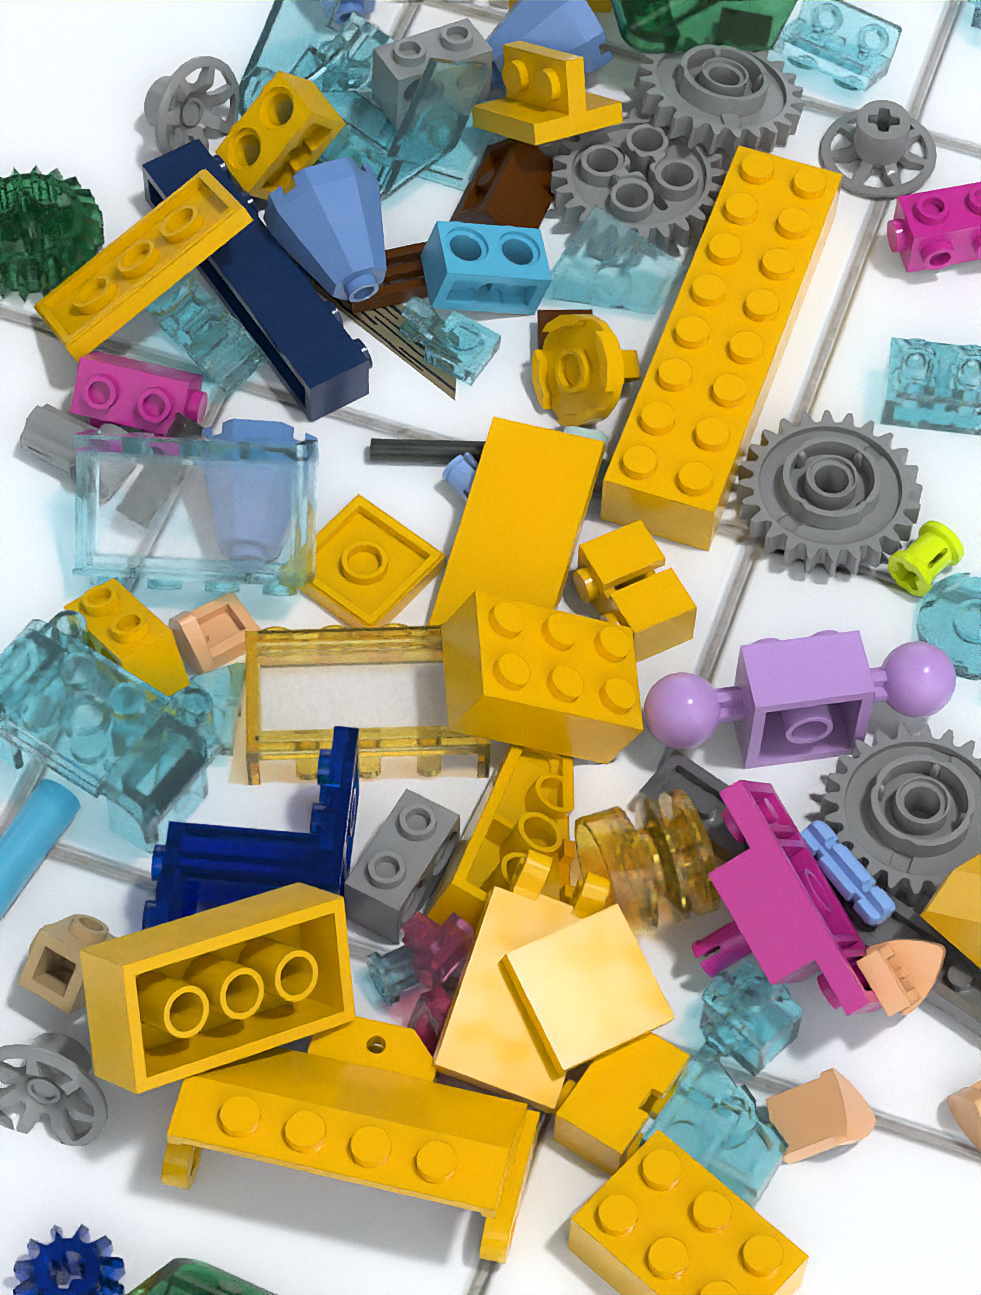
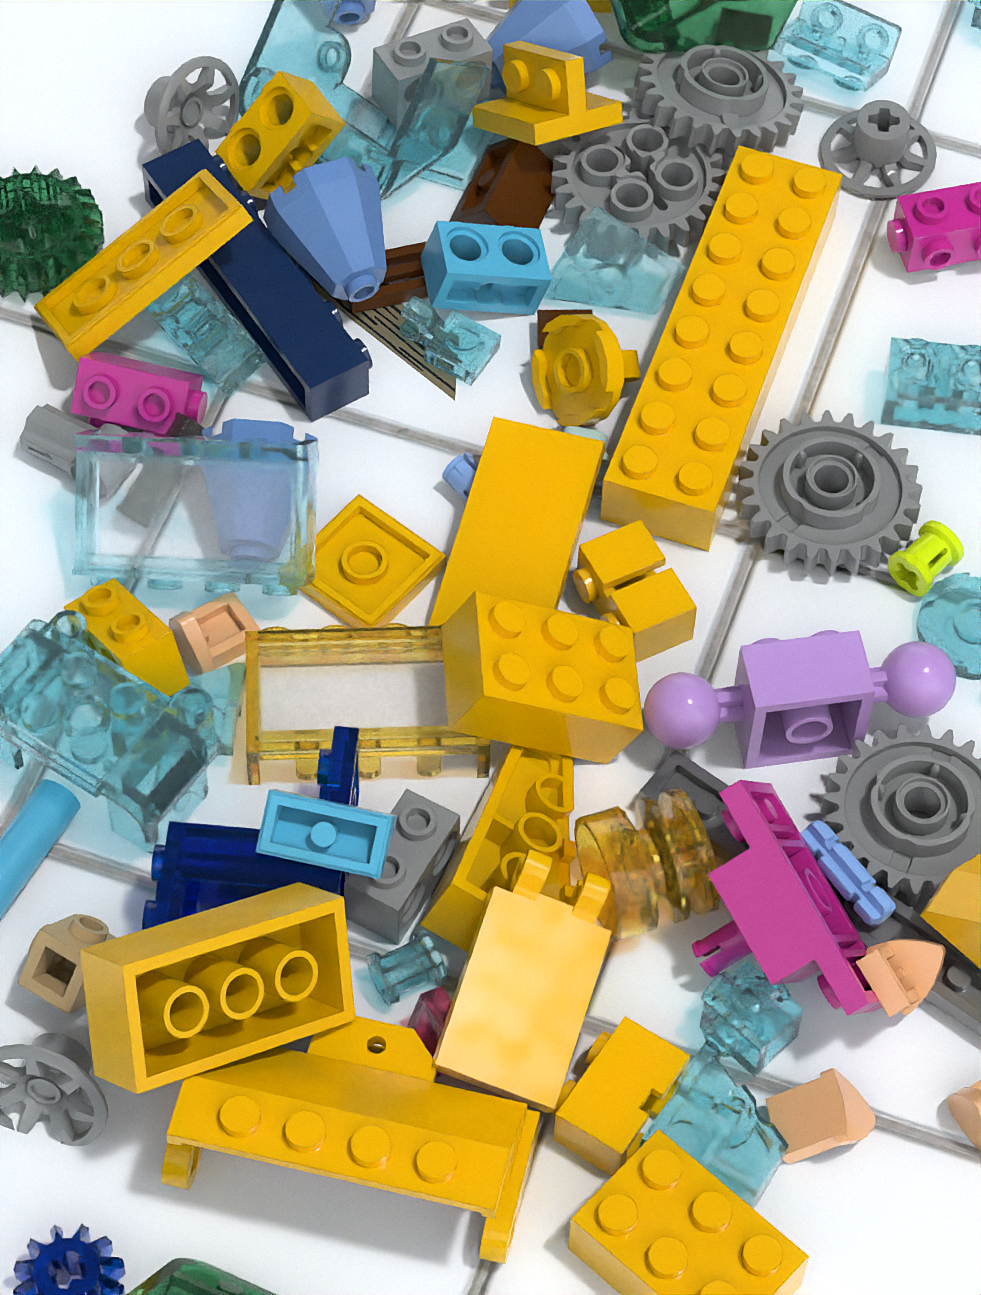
clear light blue slope [289,11,397,93] -> none
pearl dark grey bar [370,438,486,463] -> none
clear pink tile [400,910,474,993] -> none
yellow tile [502,903,675,1075] -> none
none -> medium azure slope [255,789,397,879]

